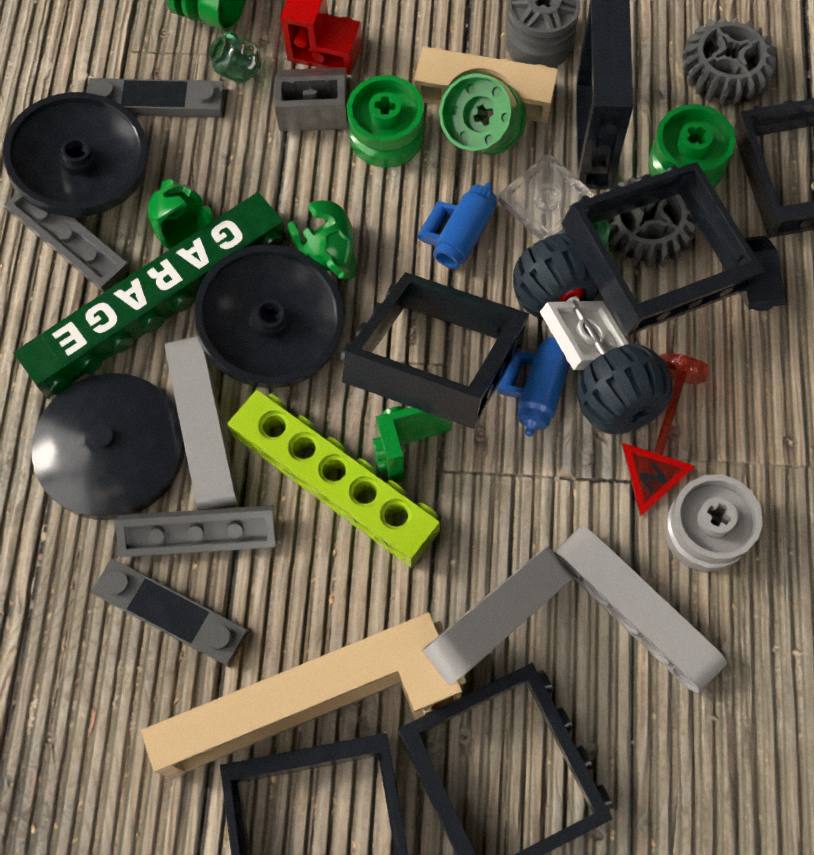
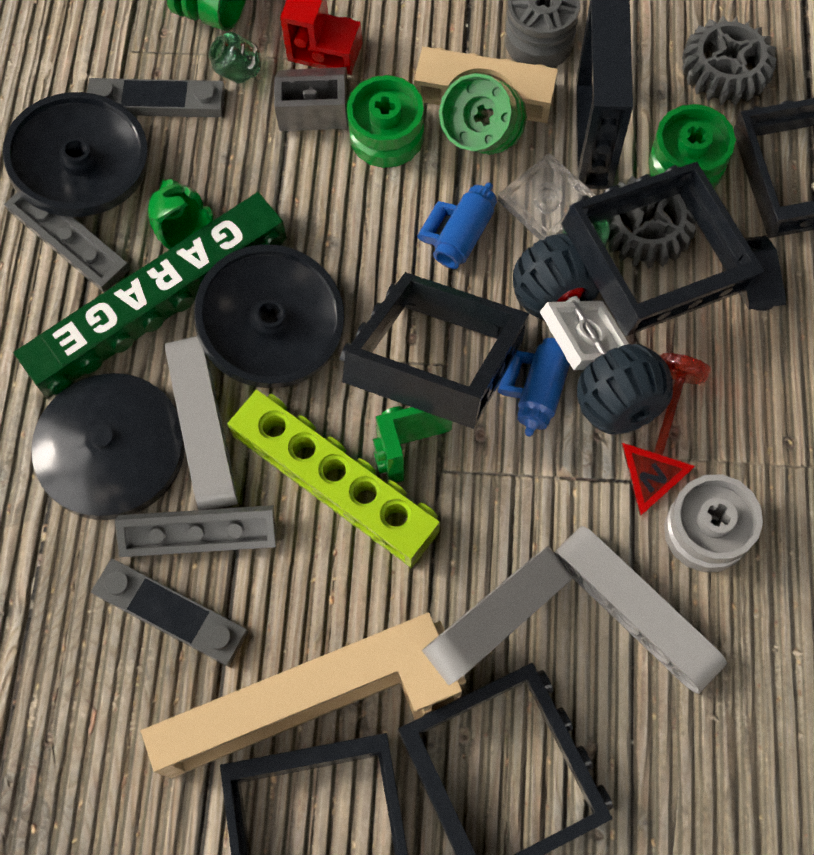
green helmet [288,200,357,279] -> none

